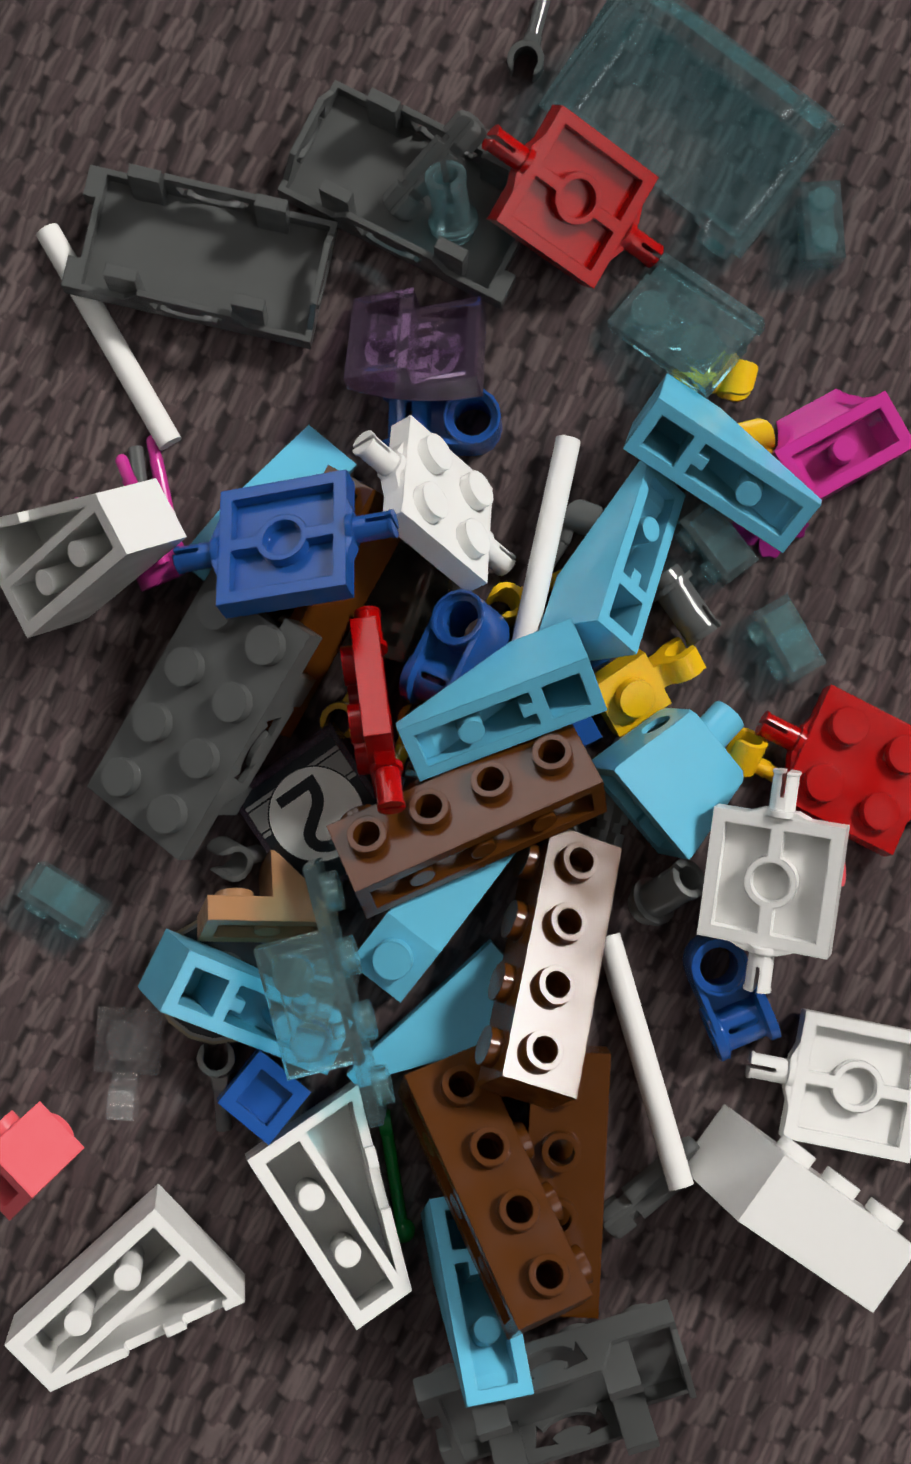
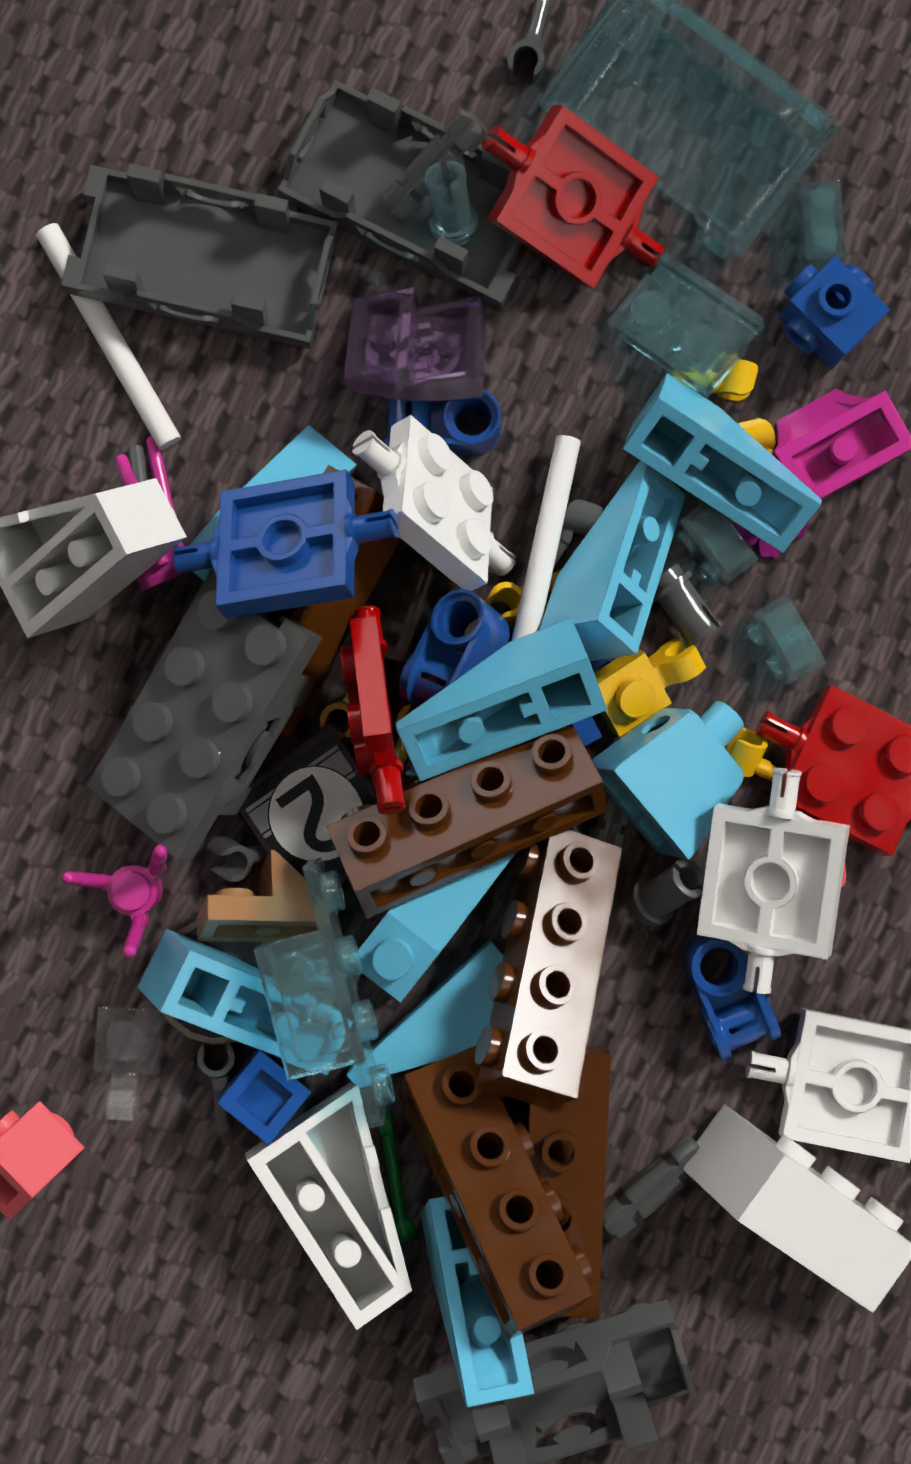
white wedge [4,1184,245,1392] -> none
clear light blue piece [17,861,113,940] -> none
white bar [602,933,694,1191] -> none
none -> dark pink plant [62,845,167,958]
none -> blue brick [779,255,890,370]

